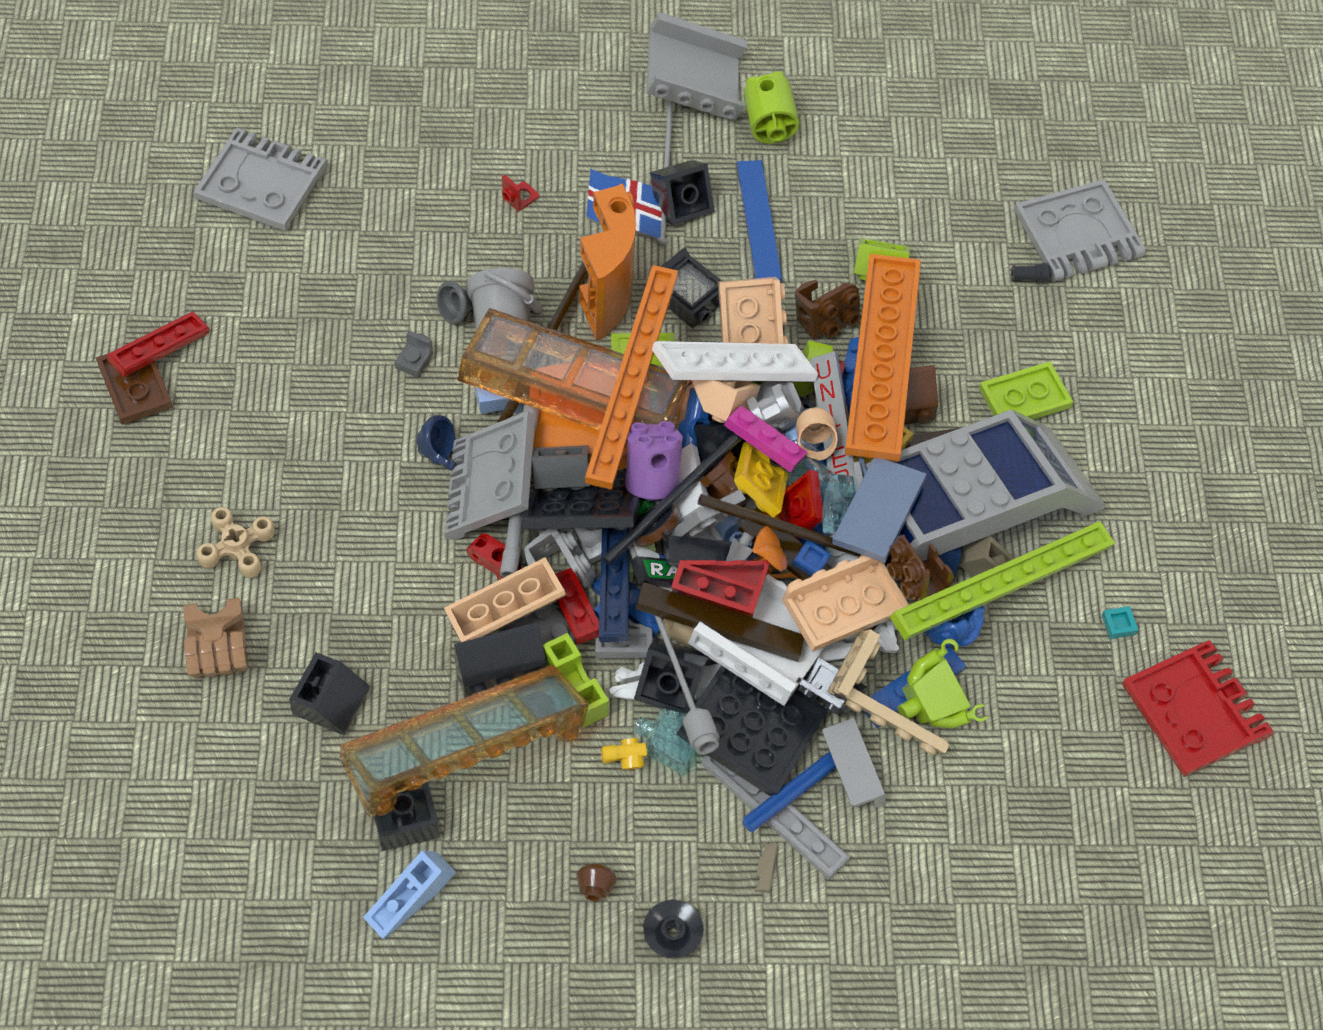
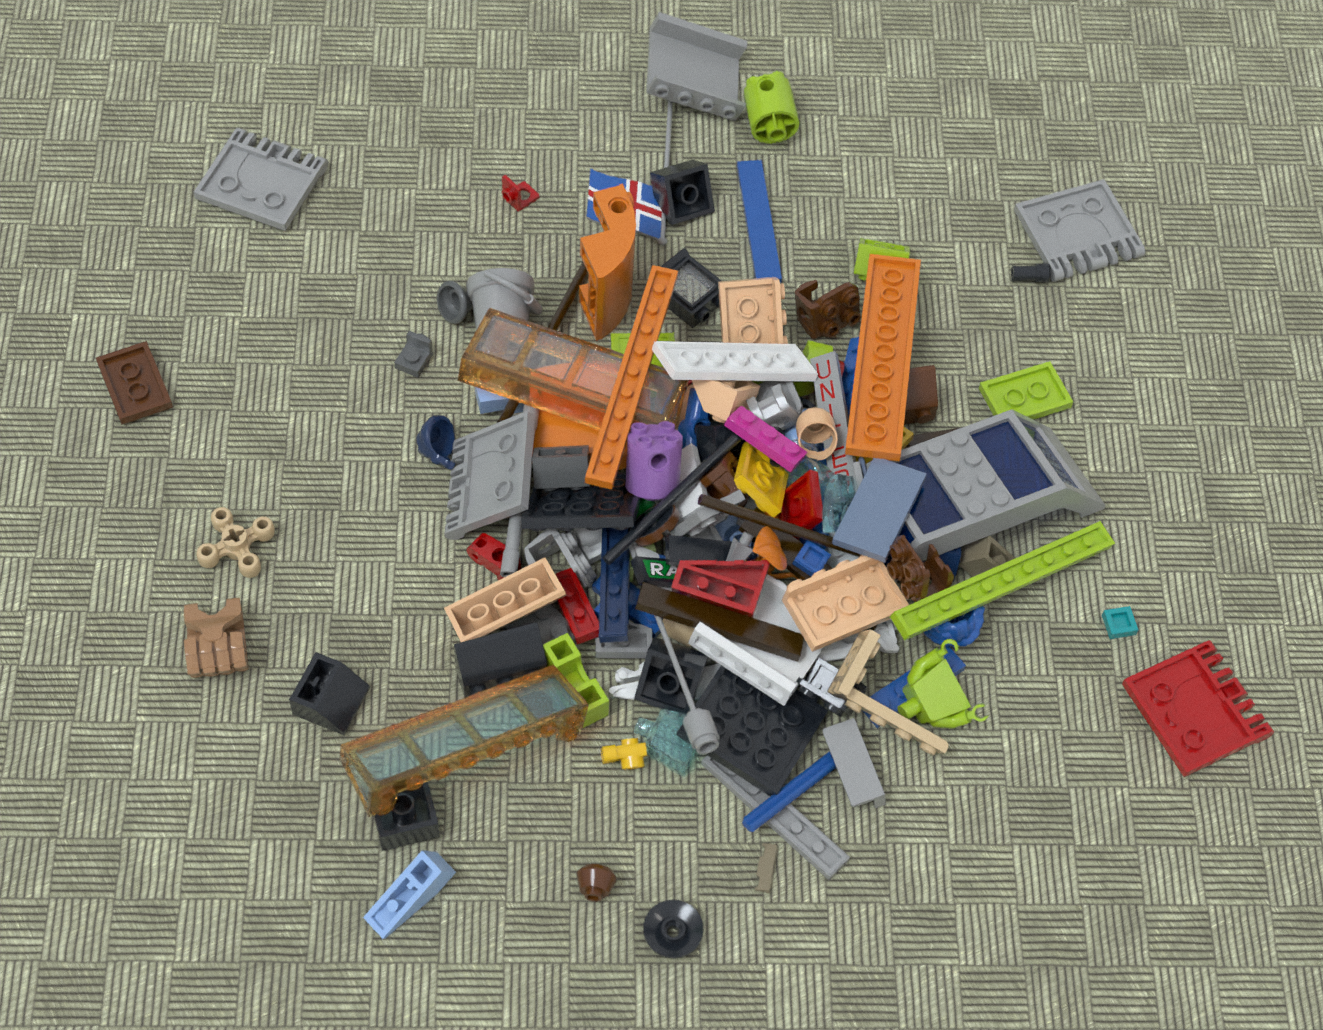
red tile [107,311,209,377] -> none

